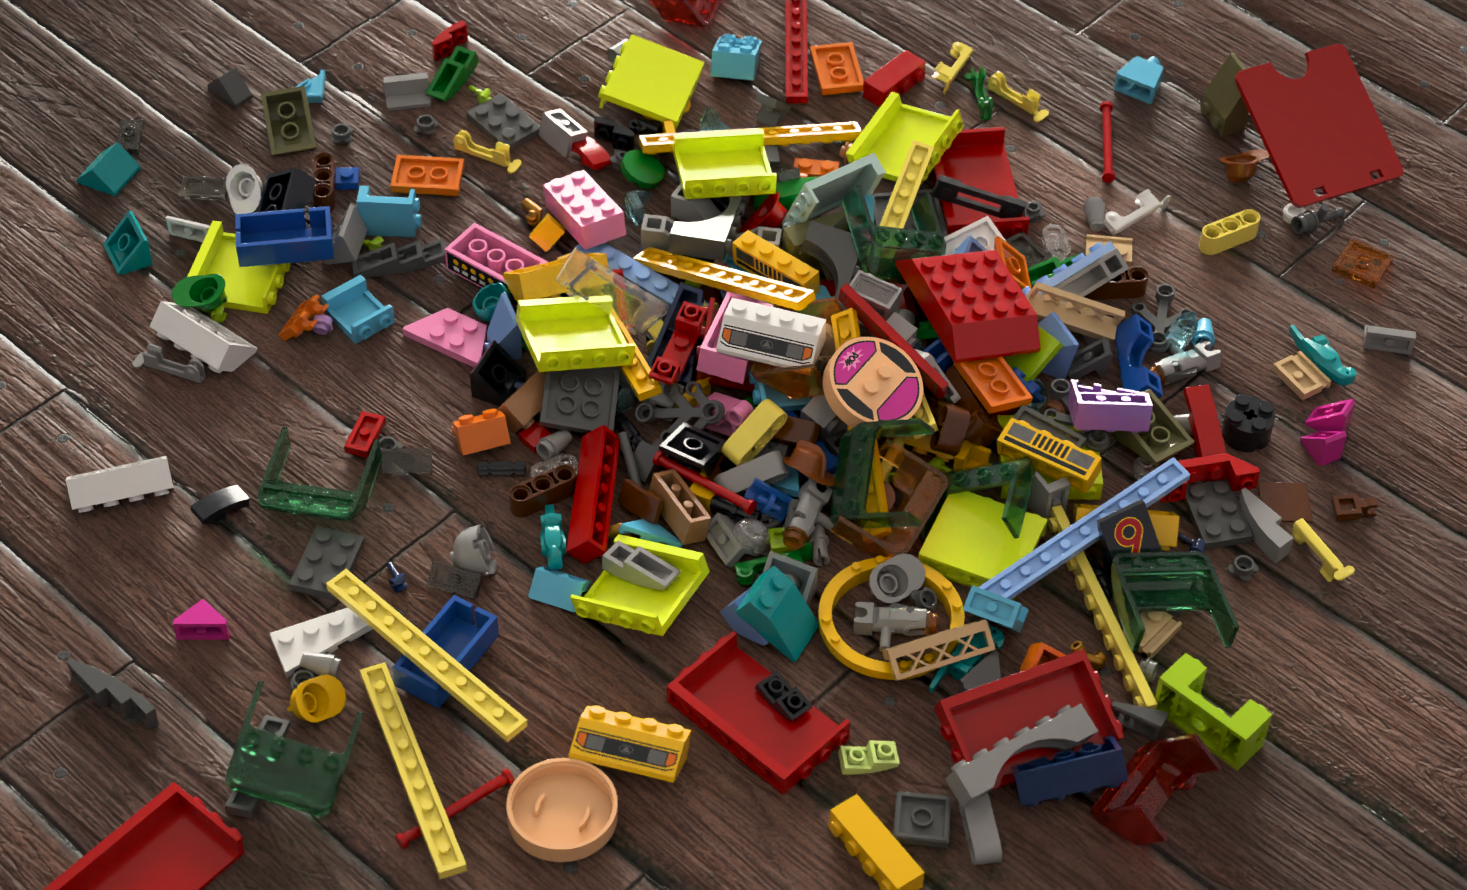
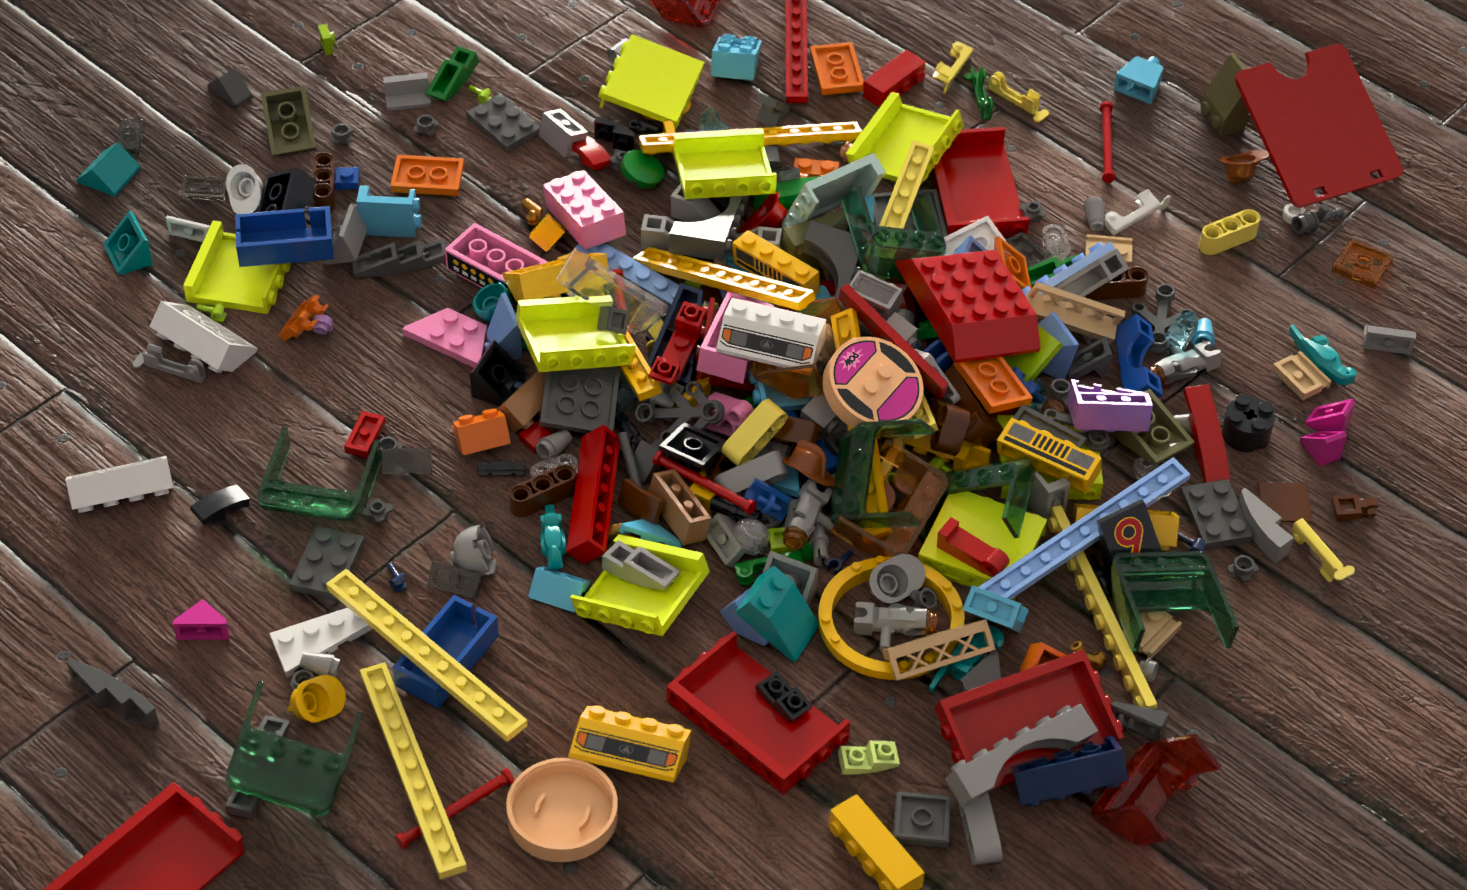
green piece [172,274,227,311] -> none
medium azure tile [295,70,326,103] -> none
medium azure panel [321,275,395,344] -> none
lime hand [362,236,384,251] -> none
red slope [432,20,468,61] -> none
light yellow piece [454,130,522,174] -> none
clear light blue plate [624,190,652,225] -> none
black container [932,174,1026,218] -> none
lime plate [1155,653,1272,771] -> none
red slope [1159,453,1260,503] -> none
none -> lime plate [318,24,336,55]
none -> dark grey plate [363,498,393,524]
none -> dark grey slope [597,306,630,335]
none -> dark blue hand [826,550,853,575]
none -> red leg [937,517,1010,578]

